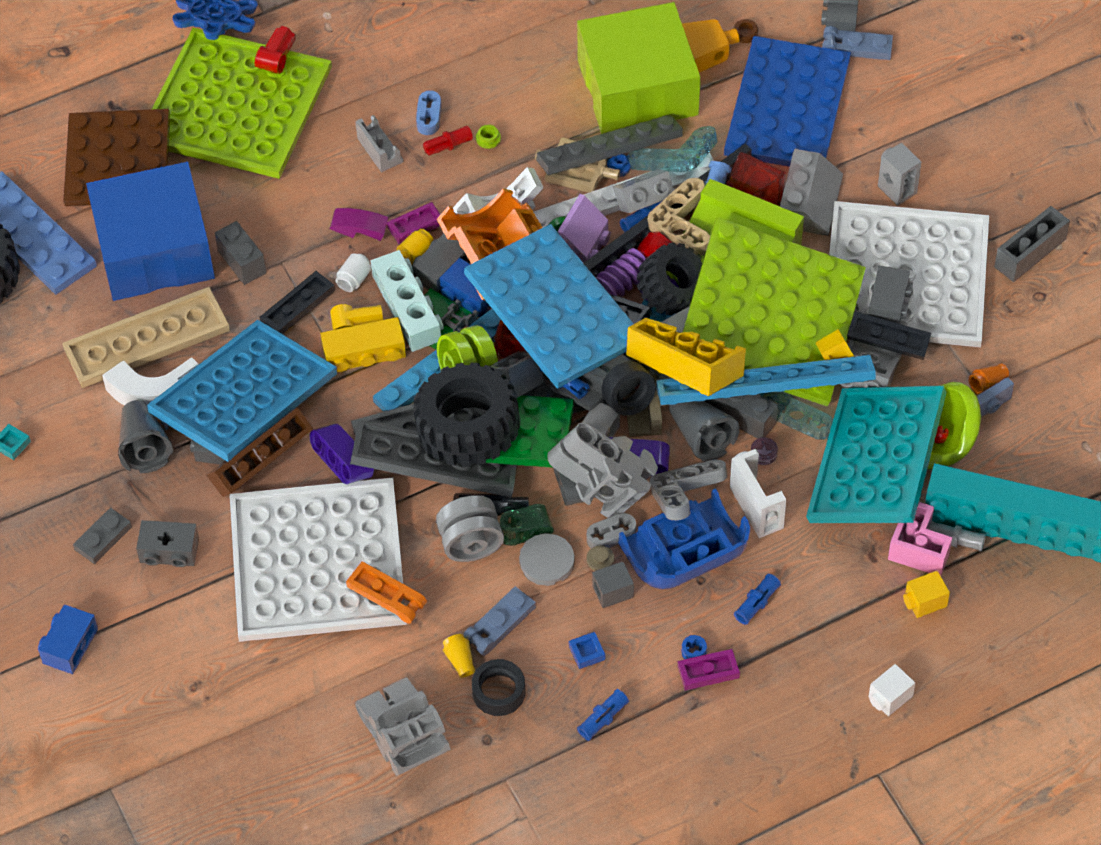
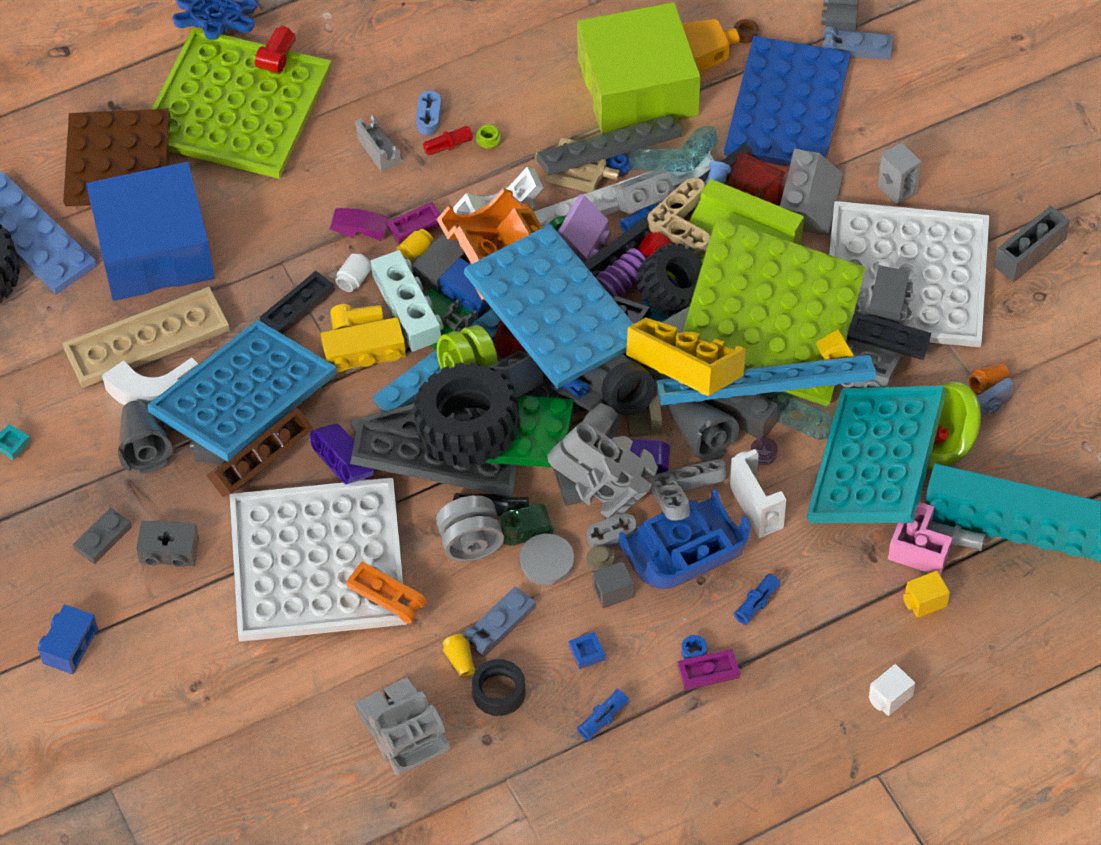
dark grey brick [214,221,266,285] -> none

